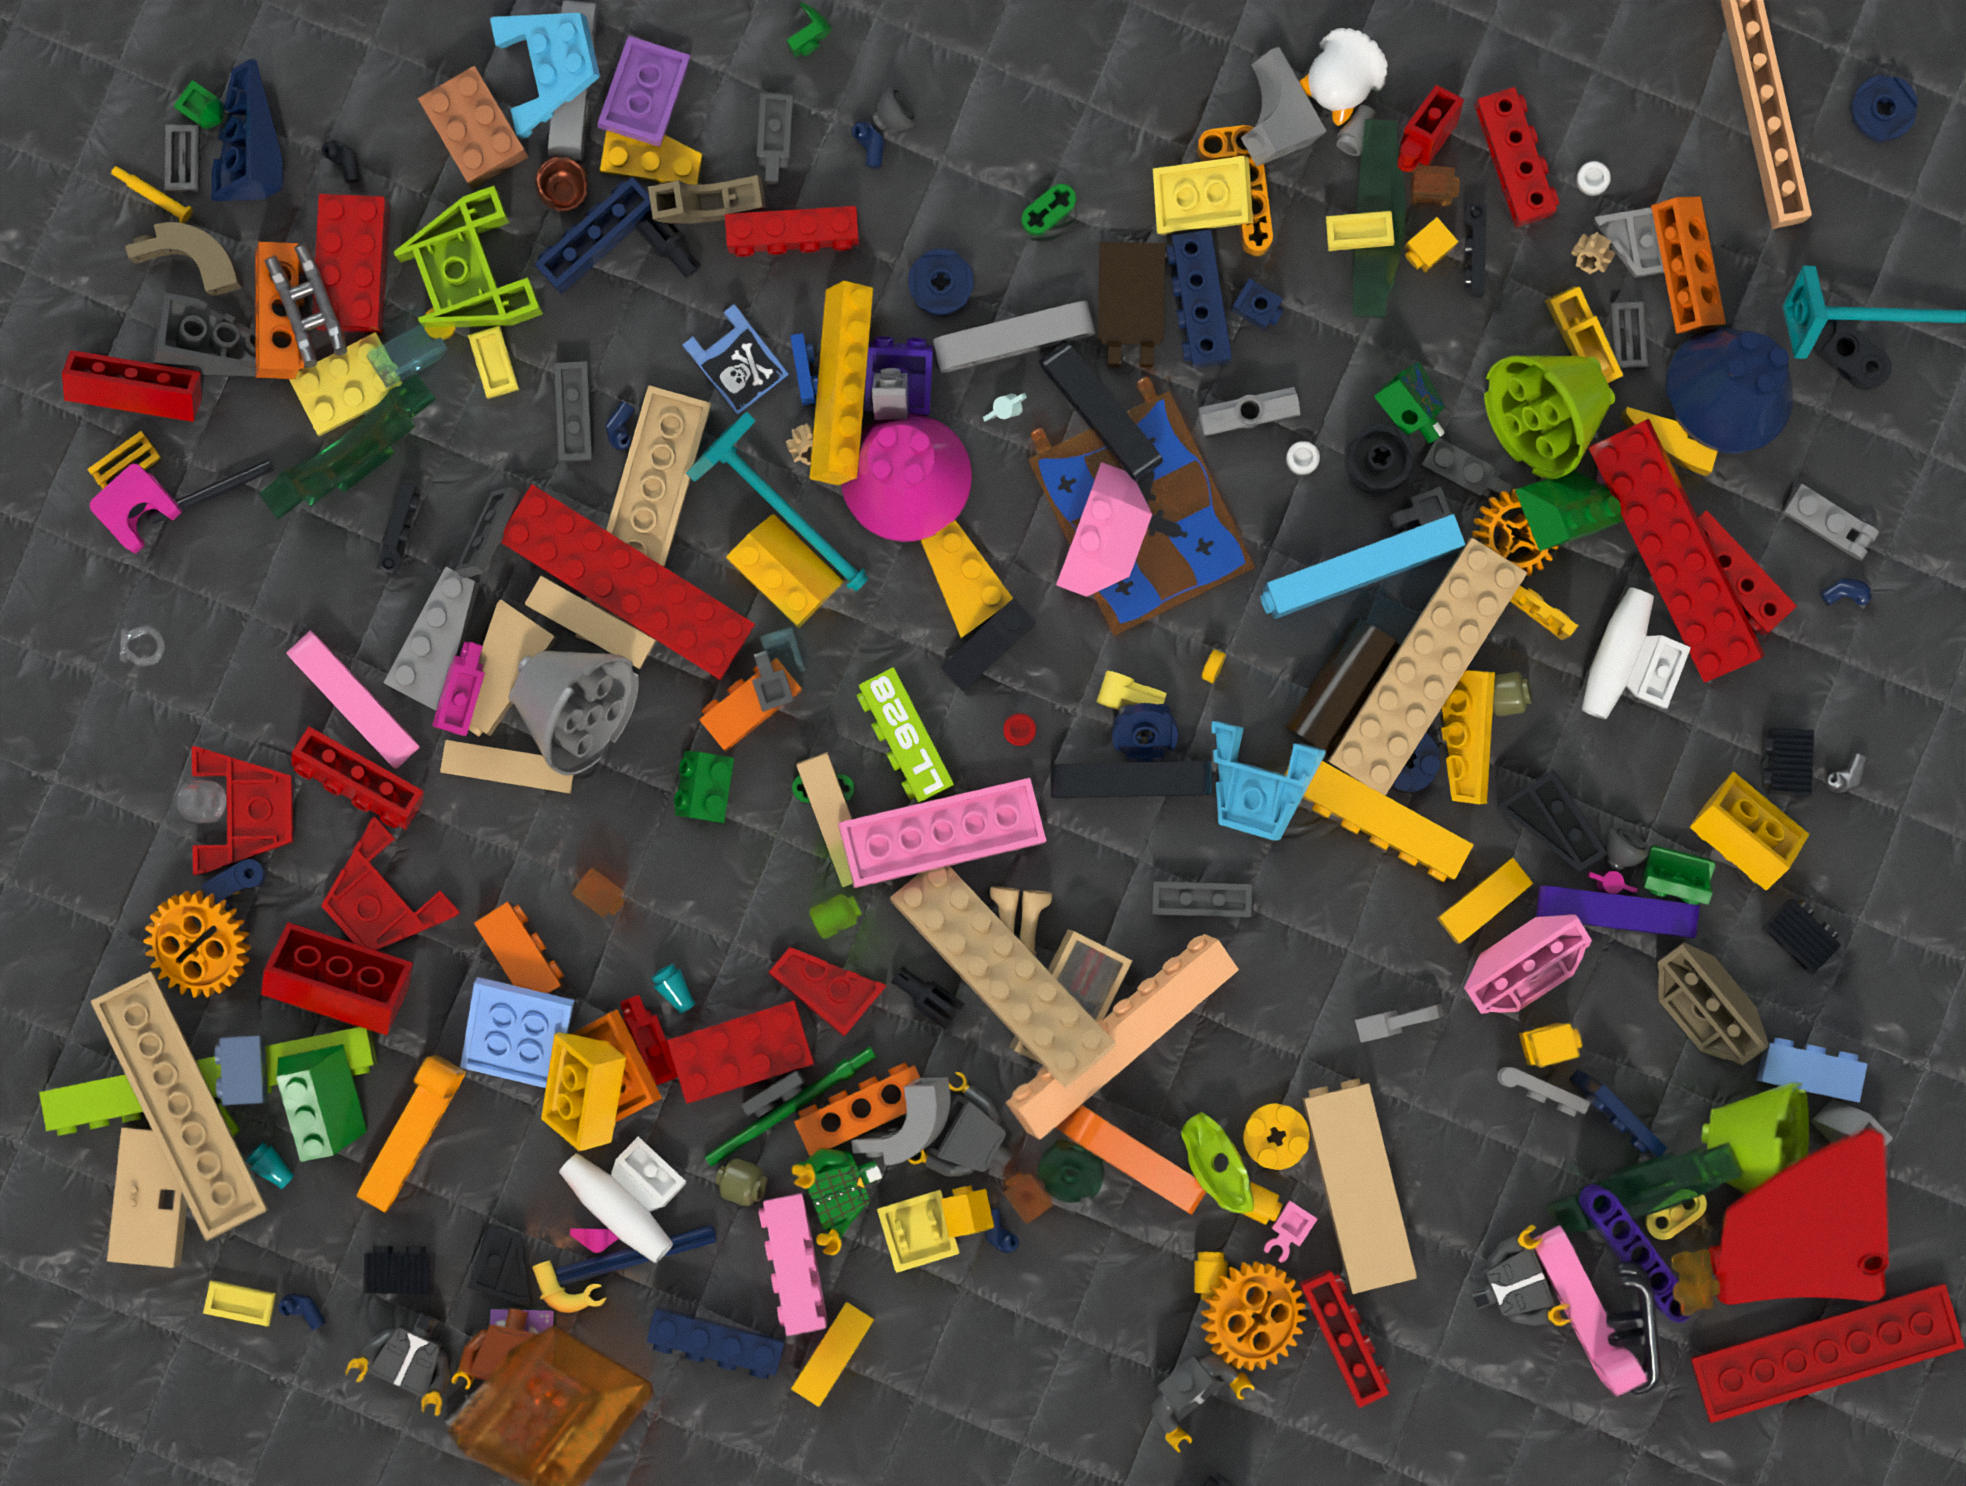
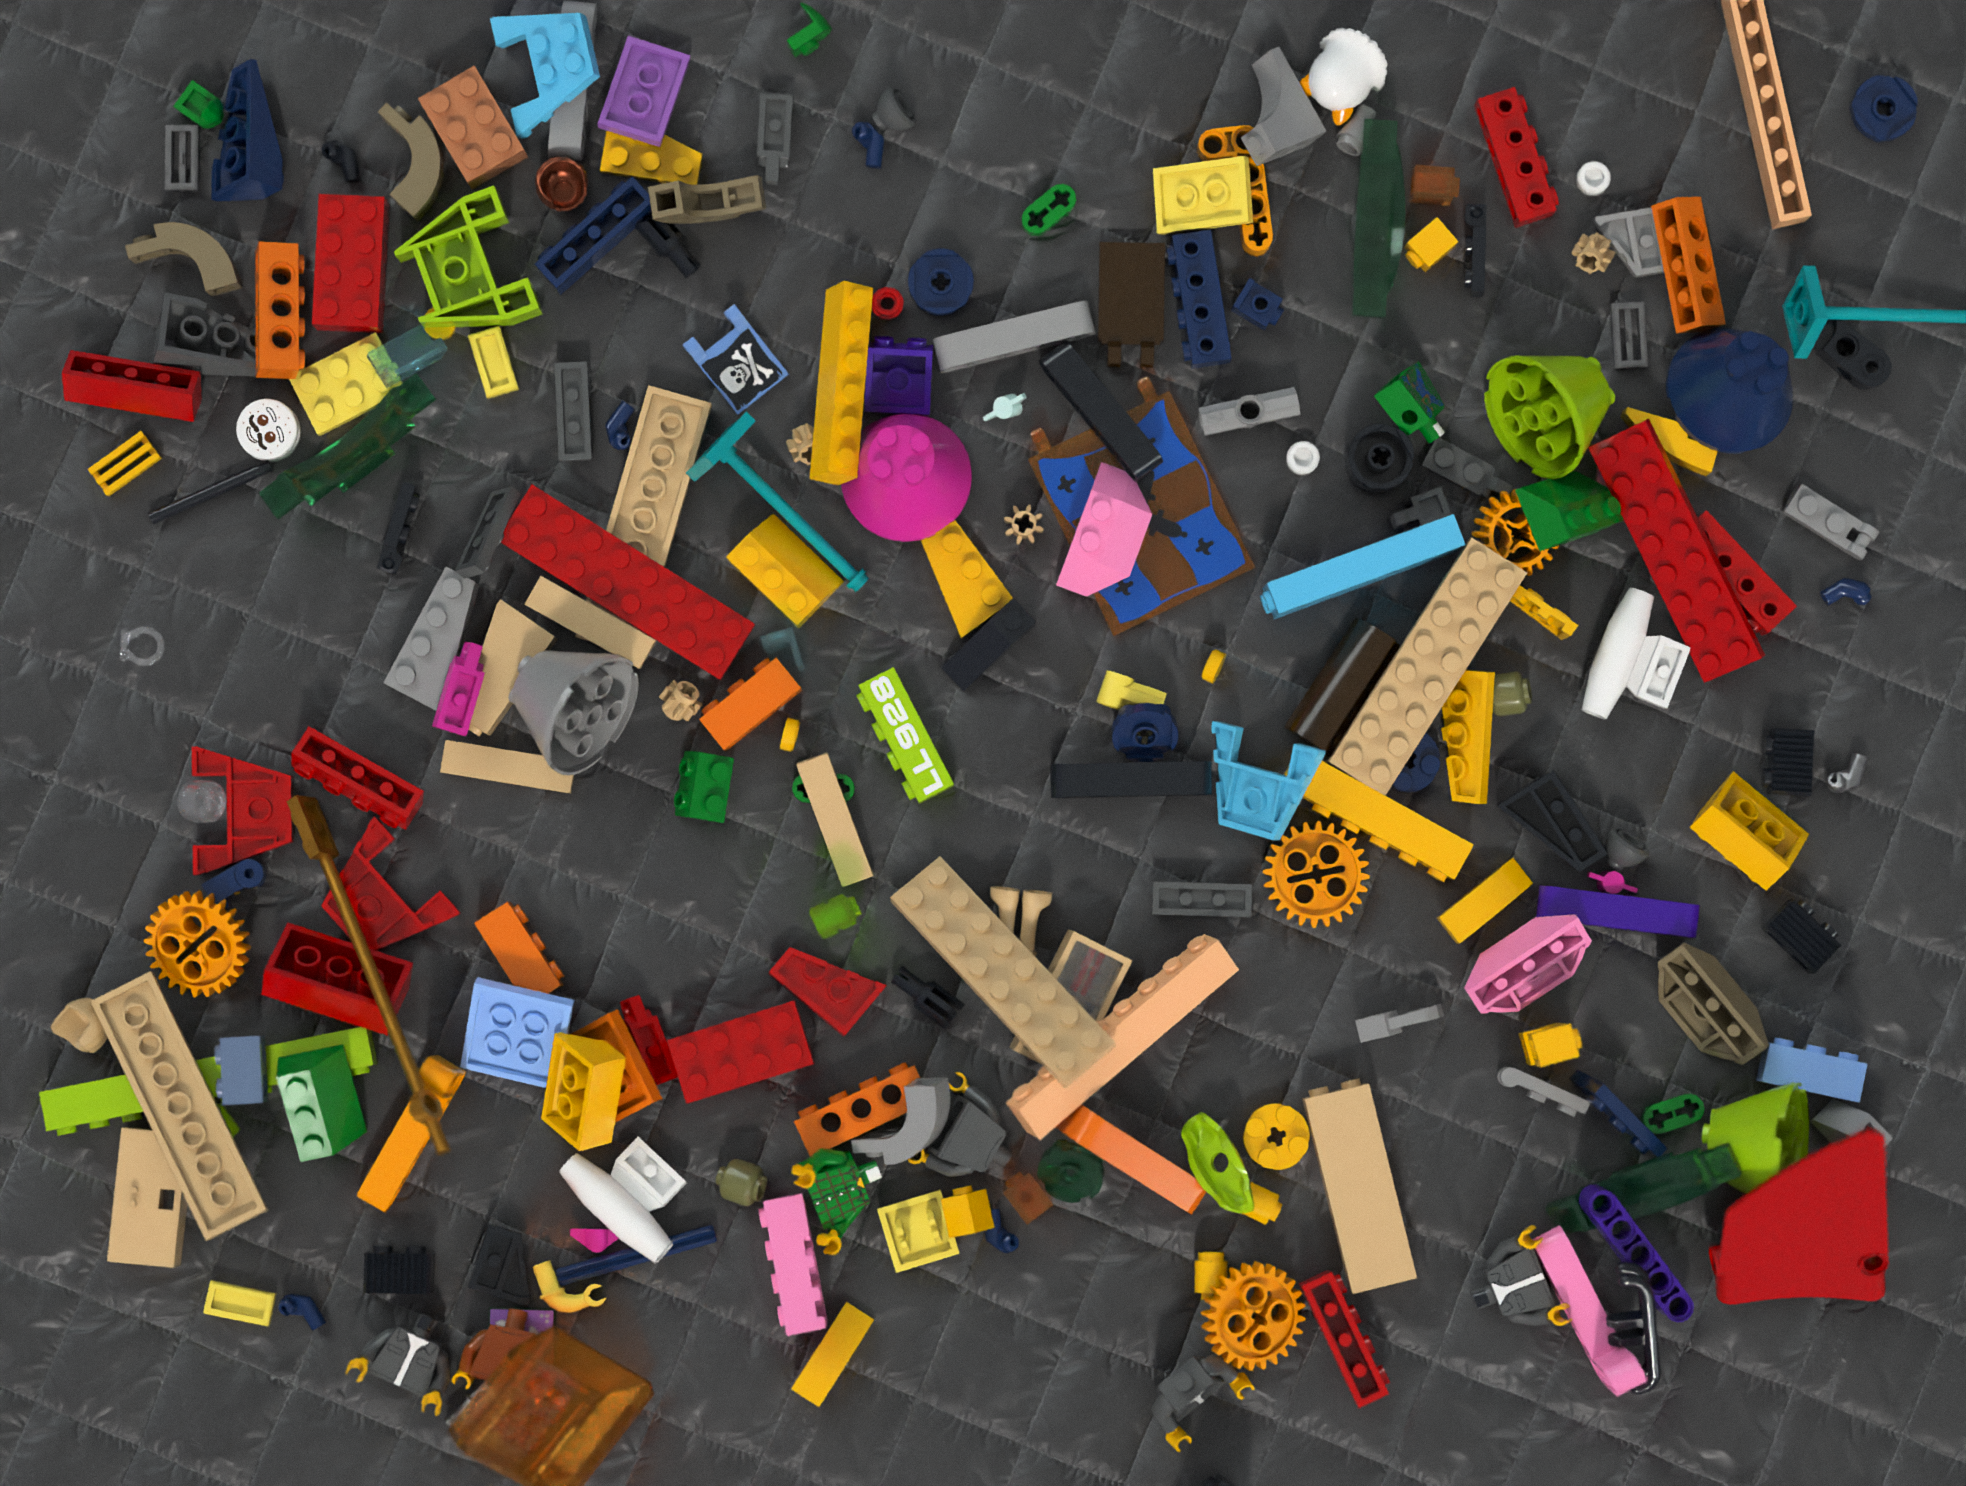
dark pink piece [89,464,182,554] -> none
yellow piece [111,166,193,223] -> none
teal cone [245,1141,295,1190] -> none
flat silver piece [264,242,347,368] -> none
bright pink beam [286,630,420,769] -> none
clear orange brick [571,867,626,918] -> none
dark blue brick [647,1307,786,1379] -> none
teal cone [651,963,696,1014] -> none
green bar [704,1046,877,1167] -> none
red brick [725,206,859,257] -> none
dark grey plate [741,1070,806,1118] -> none
dark grey plate [752,651,794,712] -> none
blue plate [790,333,818,406] -> none
bright pink plate [838,778,1046,888] -> none
light grey slope [872,368,908,420] -> none
red plate [1003,713,1036,746] -> none
bright pink plate [1263,1200,1317,1263] -> none
light yellow tile [1326,211,1394,251] -> none
red brick [1397,85,1465,172] -> none
yellow slope [1545,286,1623,383] -> none
green bracket [1642,845,1715,905] -> none
light yellow plate [1645,1187,1707,1240] -> none
clear yellow hips [1672,1249,1720,1317] -> none
red plate [1689,1283,1965,1423] -> none
none -> tan hair [51,998,108,1053]
none -> white head [236,399,301,462]
none -> pearl gold bar [287,795,450,1156]
none -> dark tan arch [378,102,444,222]
none -> tan gear [659,680,702,721]
none -> yellow tile [780,717,800,752]
none -> red plate [872,287,904,320]
none -> tan gear [1004,504,1044,545]
none -> light orange gear [1262,821,1370,928]
none -> green beam [1641,1093,1704,1134]

